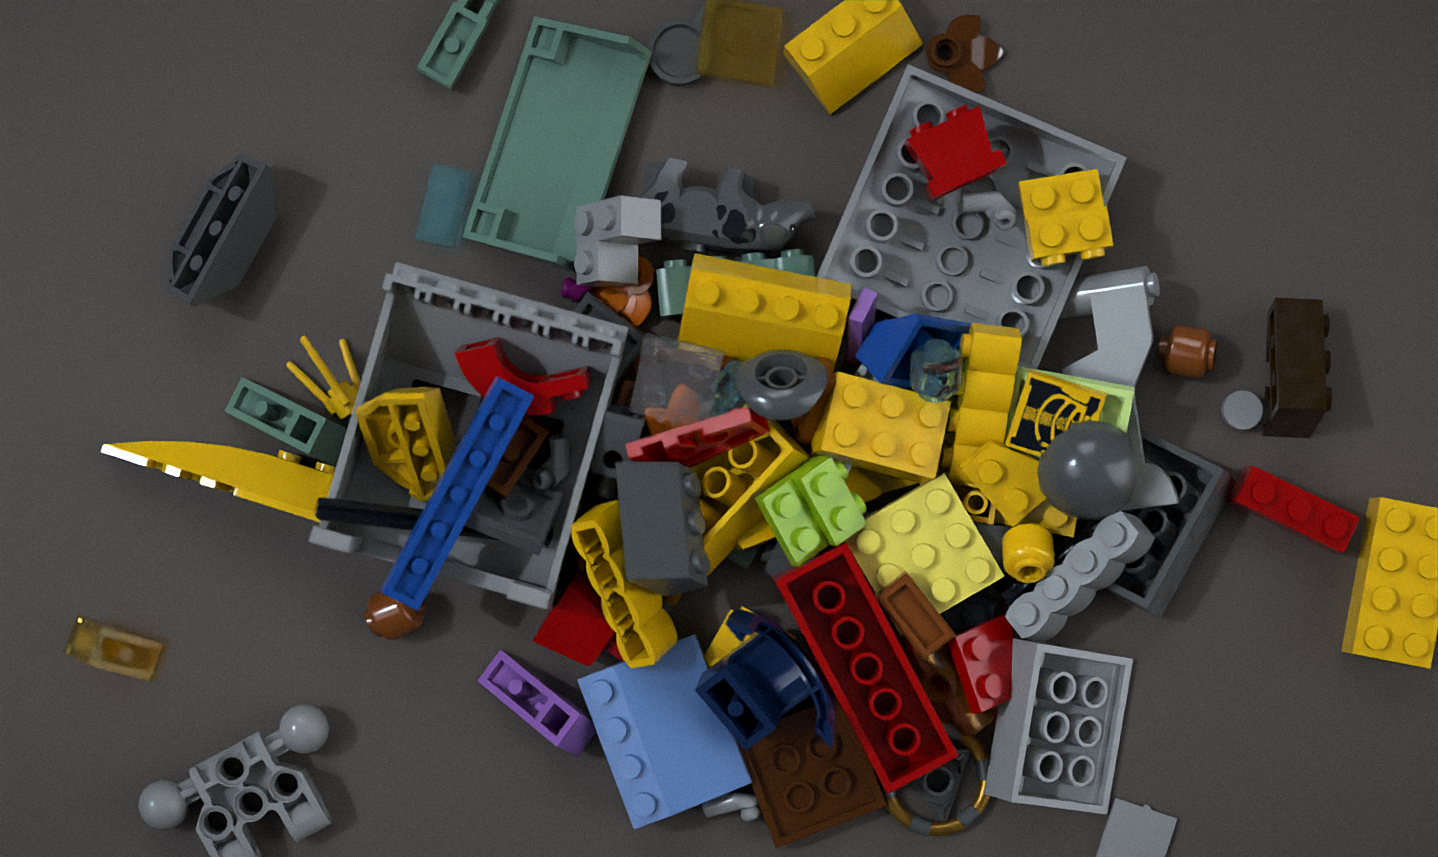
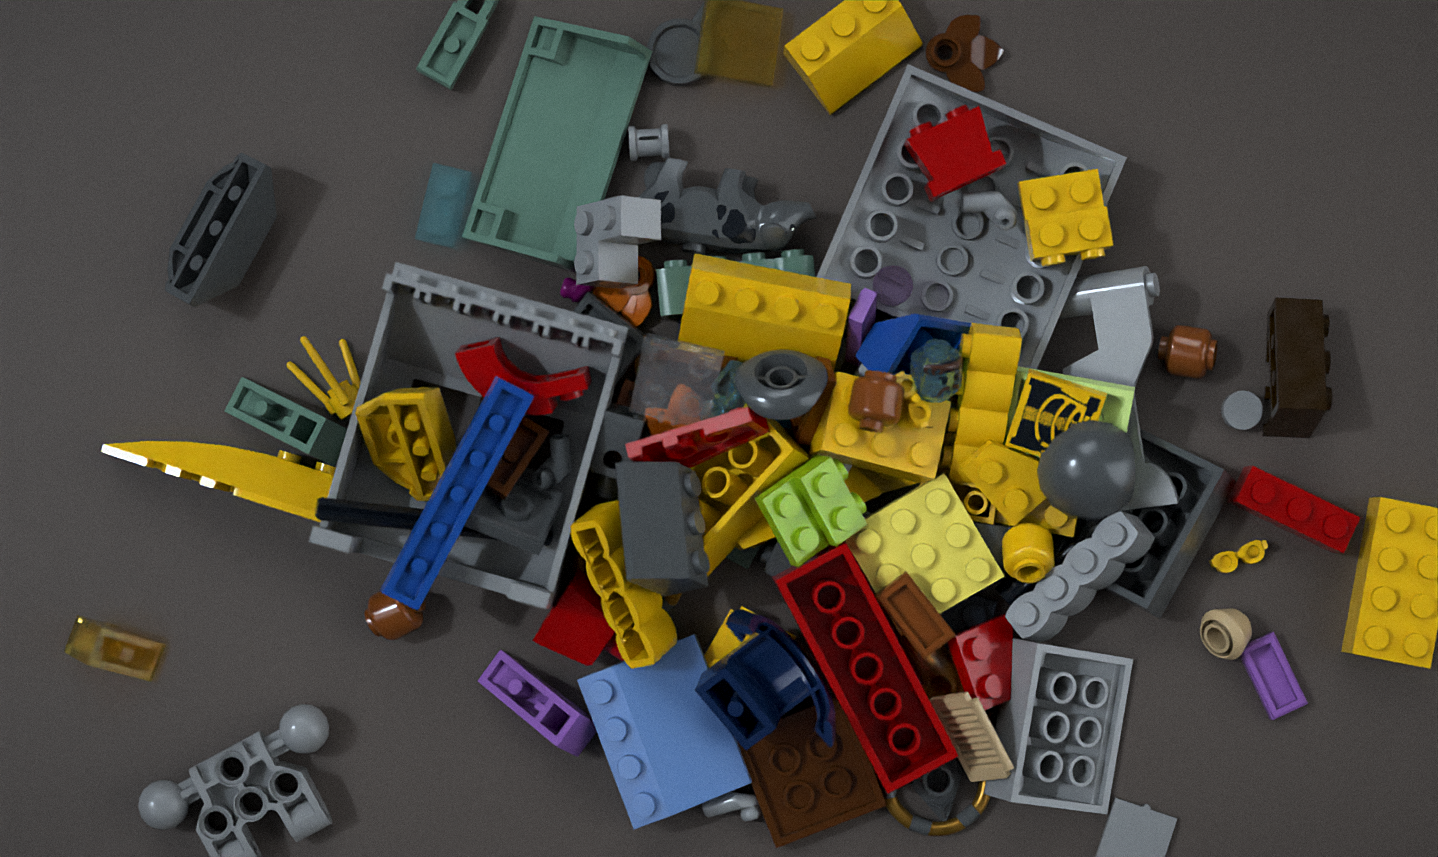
none -> light grey bush [628,124,670,161]
none -> dark orange head [848,370,905,433]
none -> clear purple tile [872,265,913,307]
none -> yellow piece [895,371,931,430]
none -> tan window [930,692,1014,782]
none -> tan cone [1200,608,1252,660]
none -> yellow piece [1209,540,1268,573]
none -> medium lavender tile [1240,632,1308,720]

